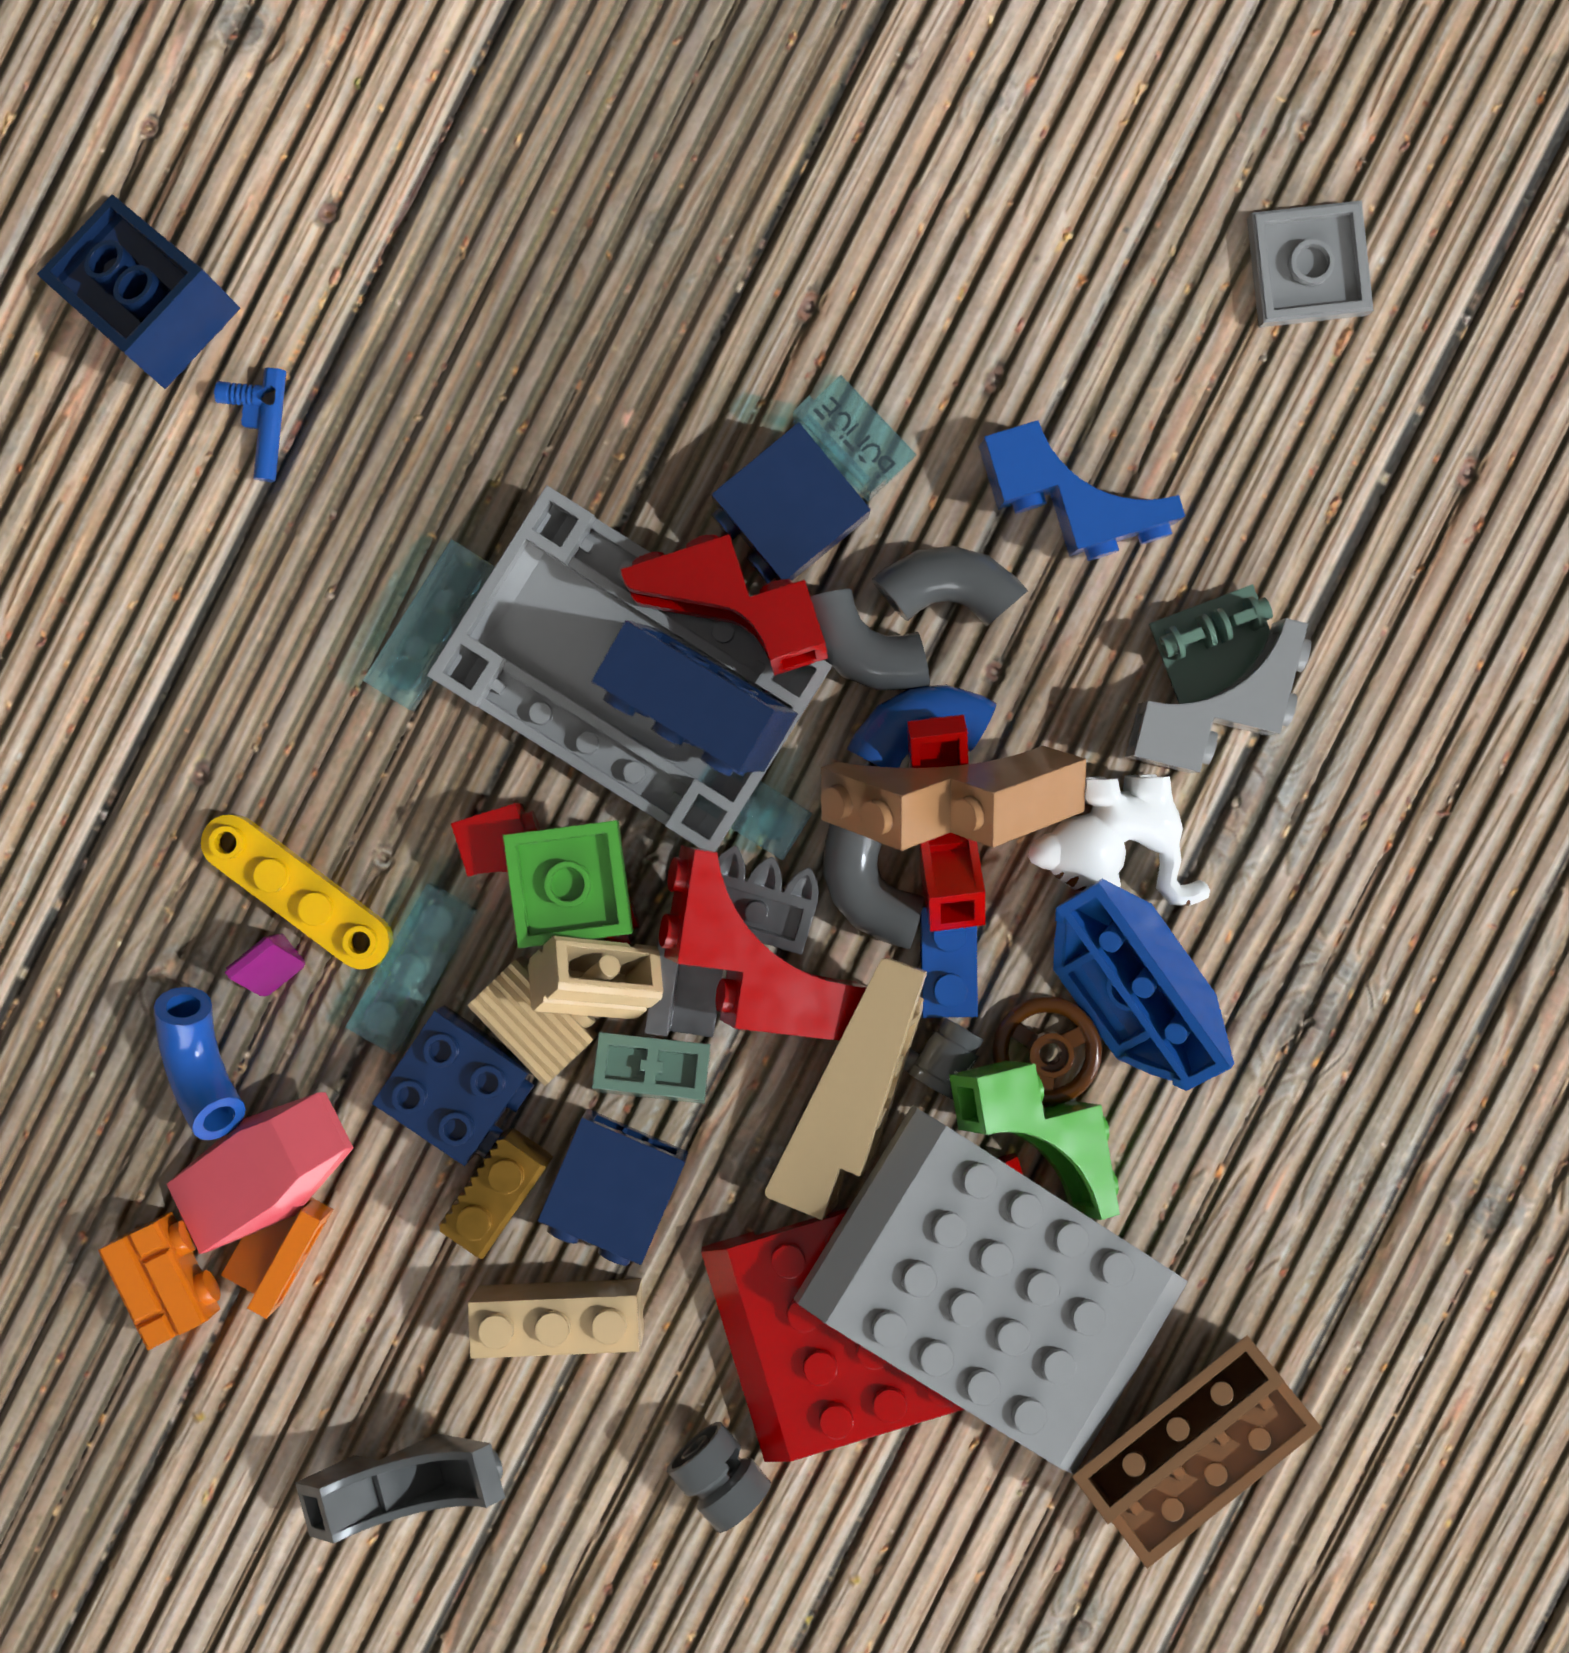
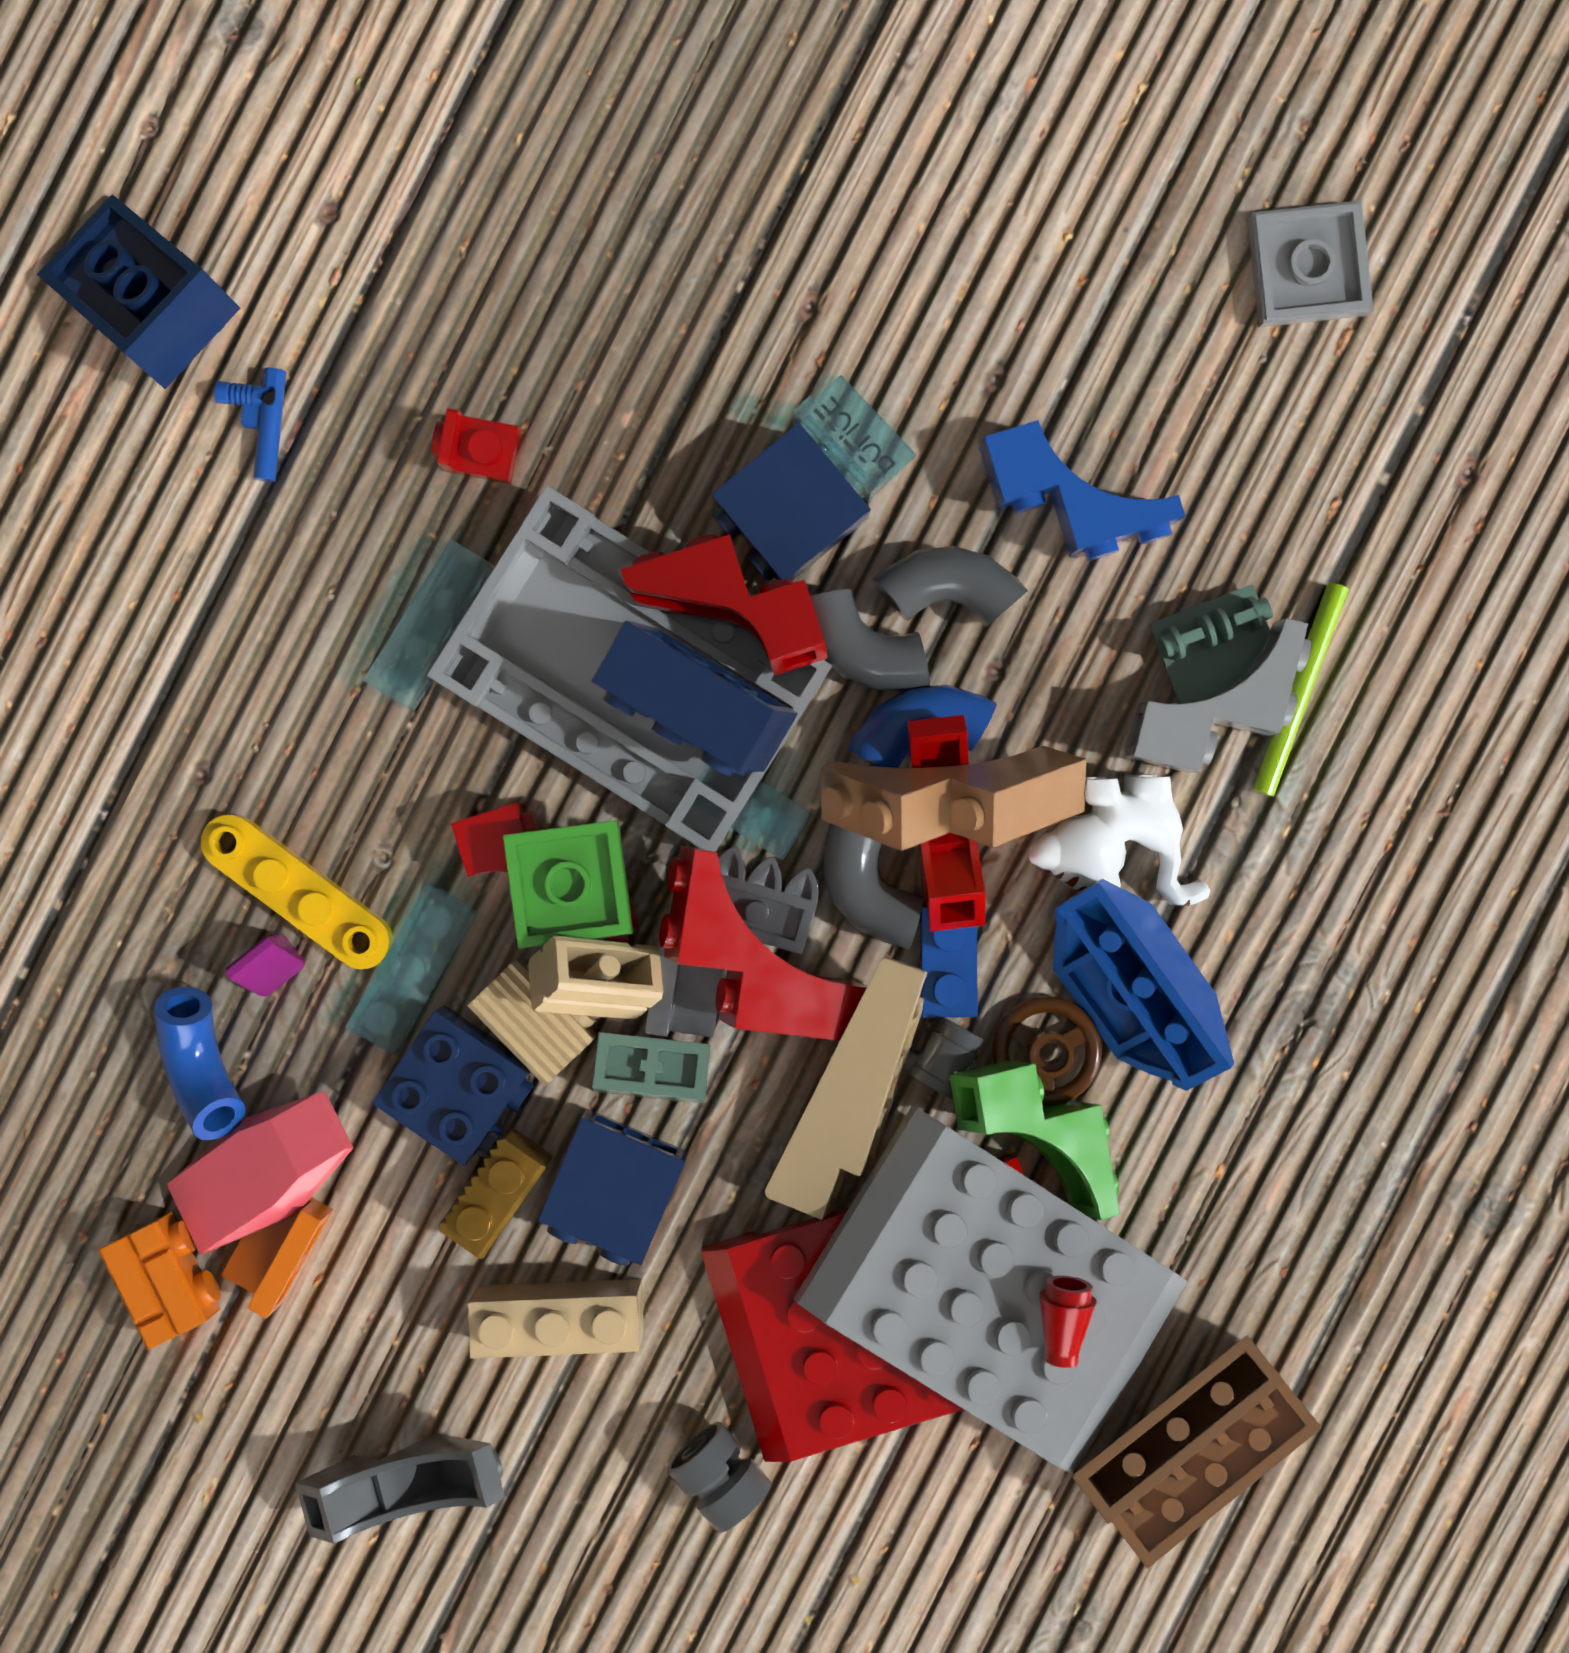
none -> red bracket [432,408,521,484]
none -> red cone [1039,1275,1097,1368]
none -> lime bar [1252,582,1349,797]

